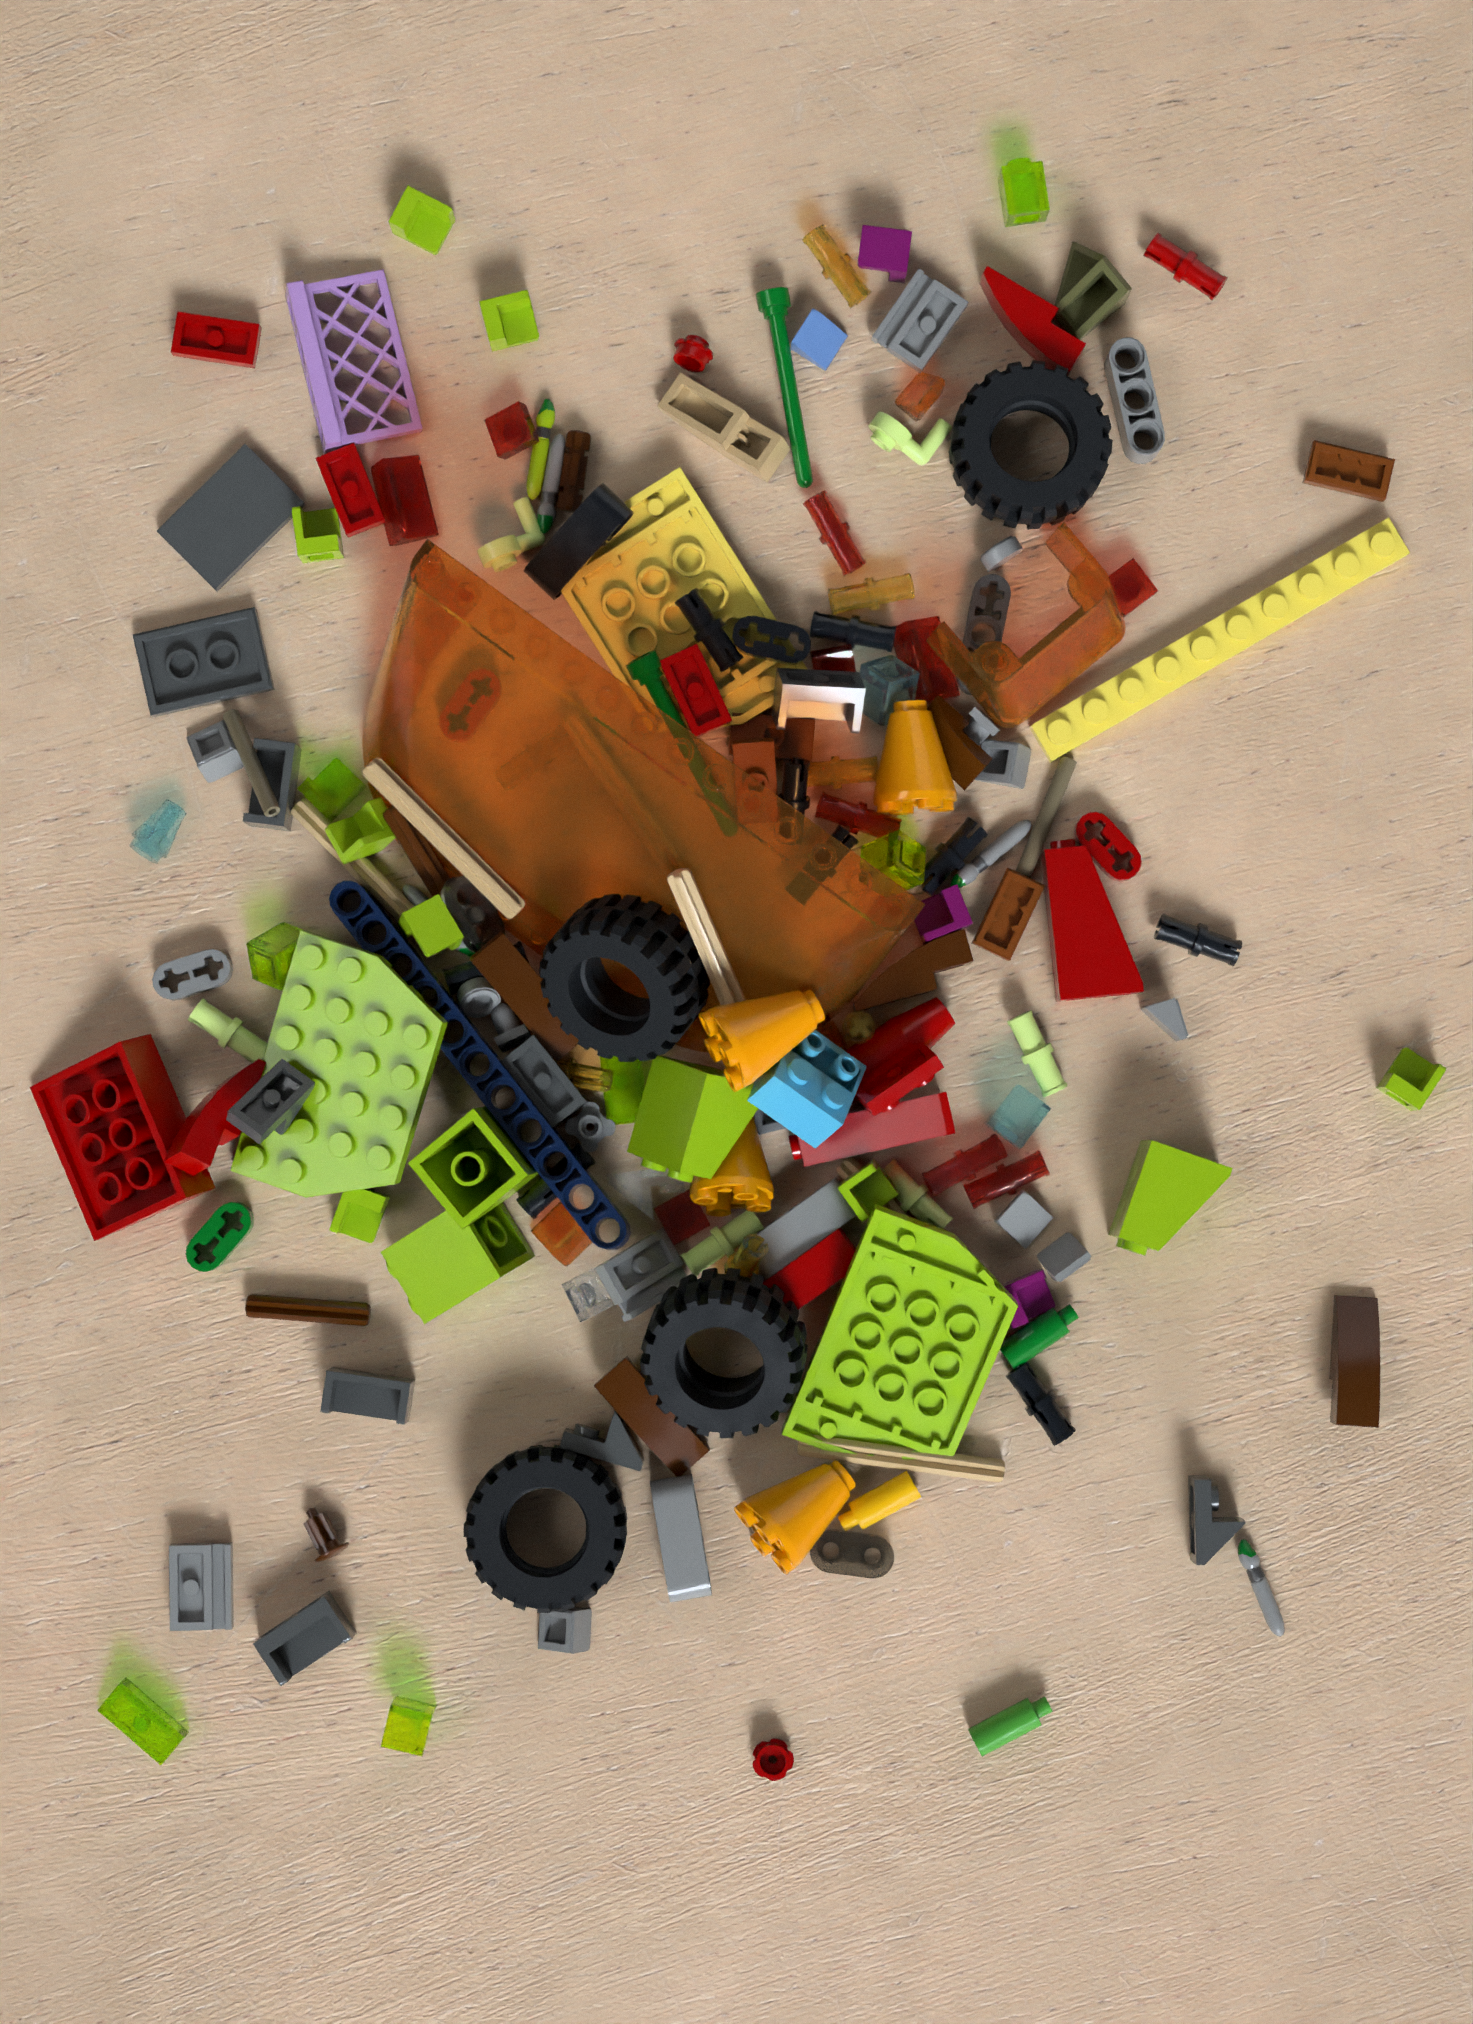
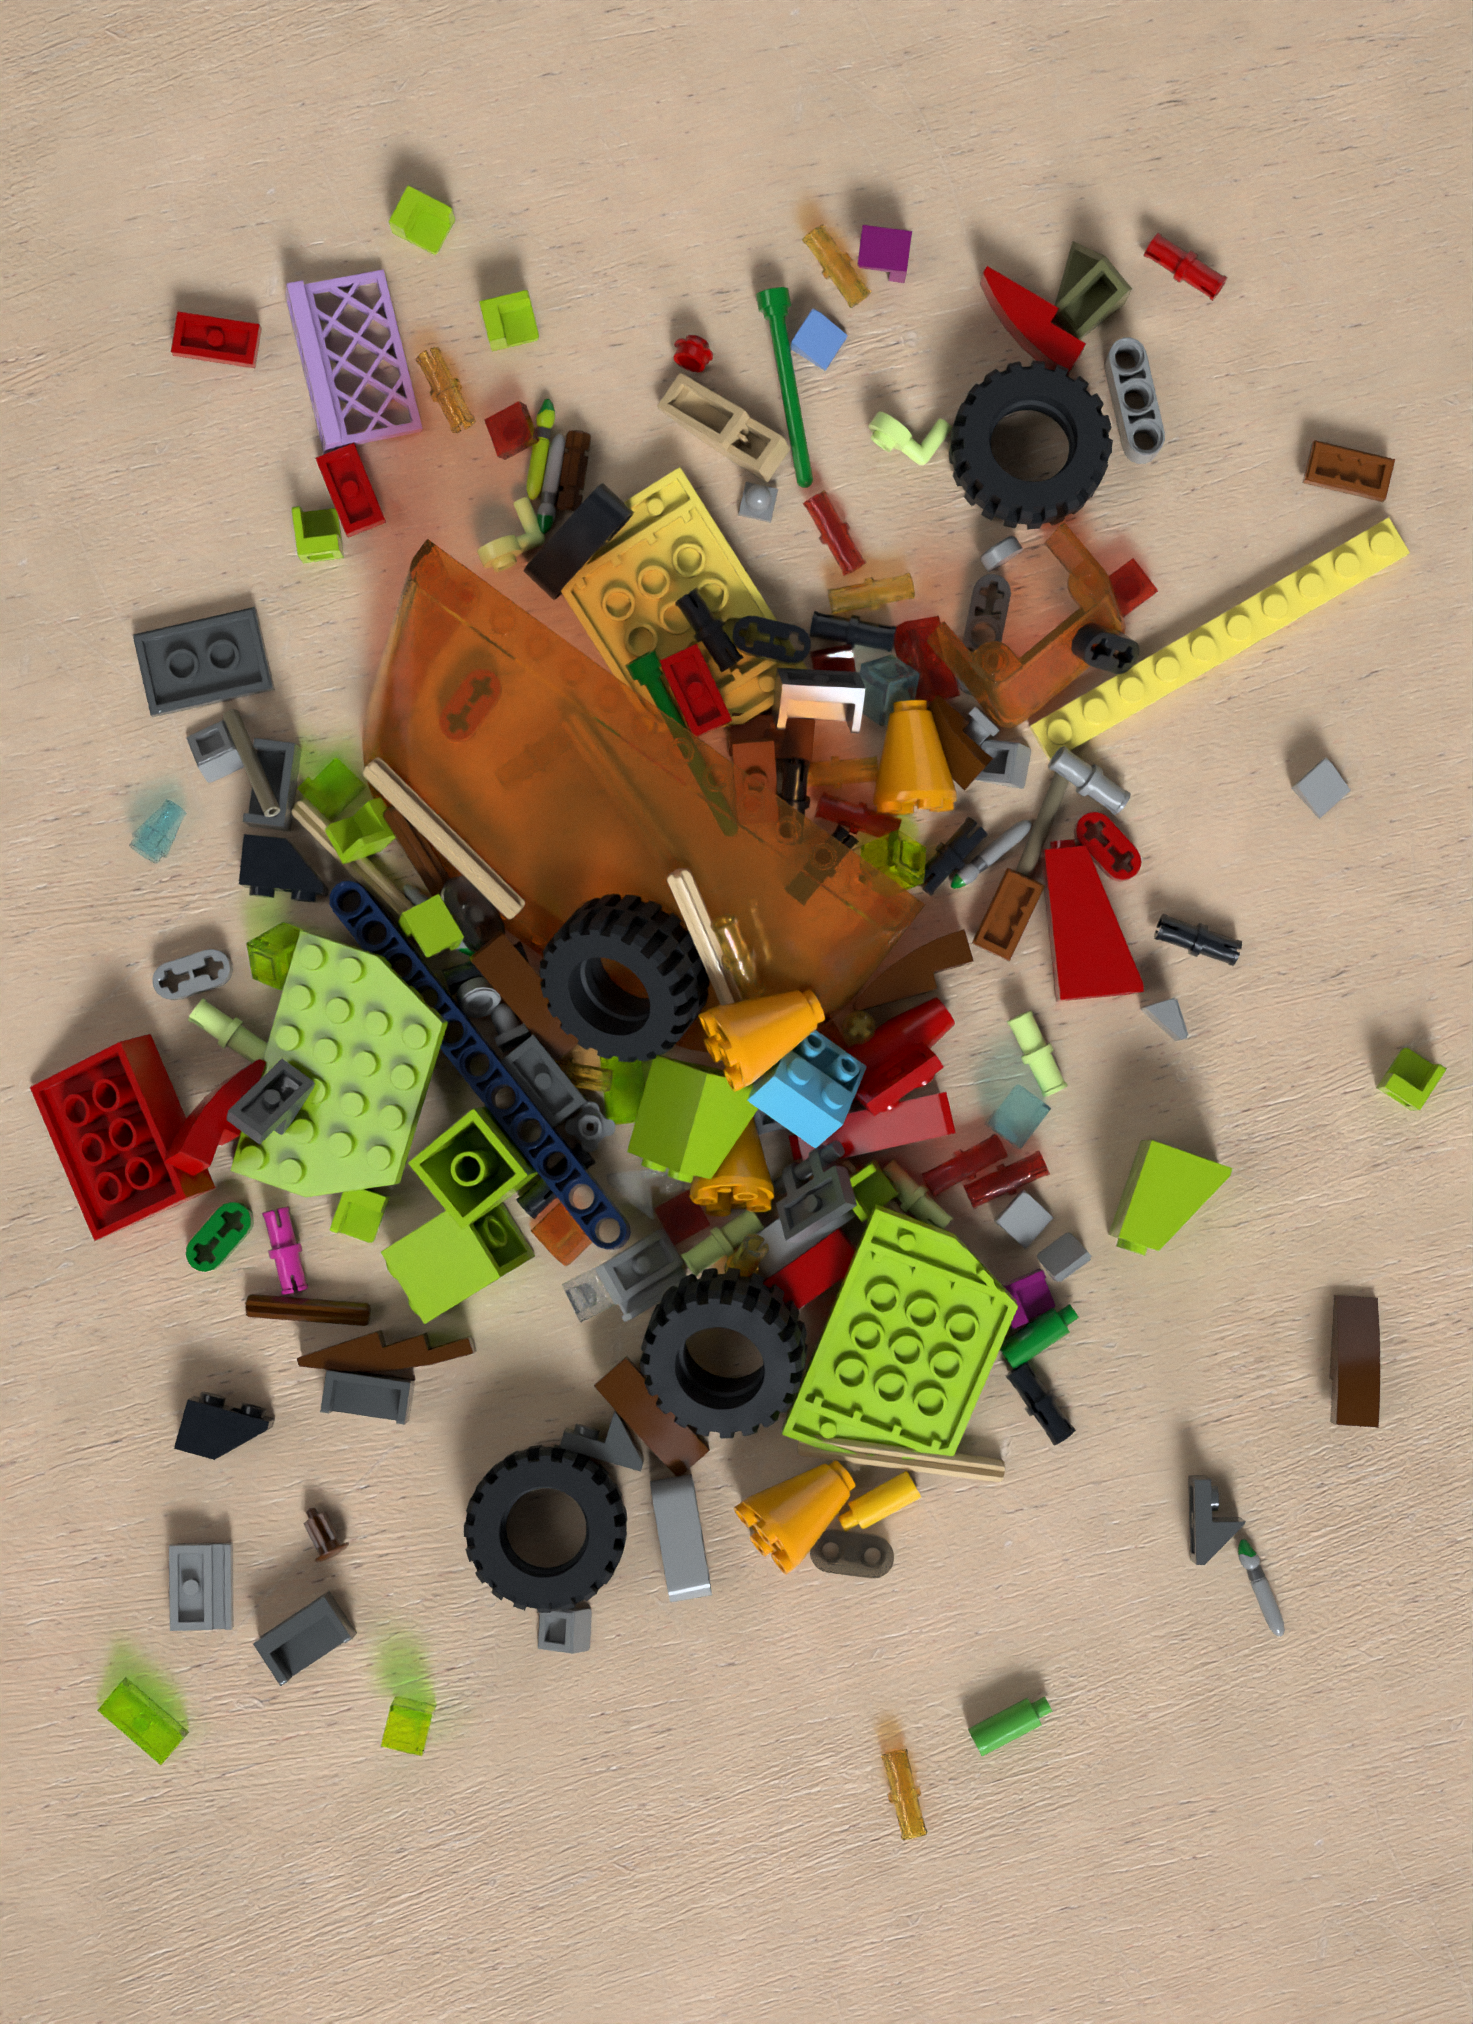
dark grey tile [157,444,305,592] -> none
clear red slope [371,455,439,546] -> none
red plate [752,1738,794,1781] -> none
light grey plate [871,269,969,374] -> none
clear orange slope [895,372,945,422] -> none
magenta panel [909,884,973,945] -> none
clear neon green brick [998,158,1050,227] -> none
none -> black slope [174,1392,275,1460]
none -> black slope [239,834,328,902]
none -> dark pink pin [262,1206,309,1295]
none -> reddish brown slope [296,1330,477,1371]
none -> clear yellow pin [416,347,476,433]
none -> clear yellow pin [710,914,766,1000]
none -> light grey piece [738,482,778,523]
none -> dark grey plate [773,1141,857,1243]
none -> clear yellow pin [881,1749,928,1840]
none -> light grey pin [1048,746,1131,815]
none -> black beam [1071,623,1140,674]
none -> light grey slope [1291,757,1351,819]

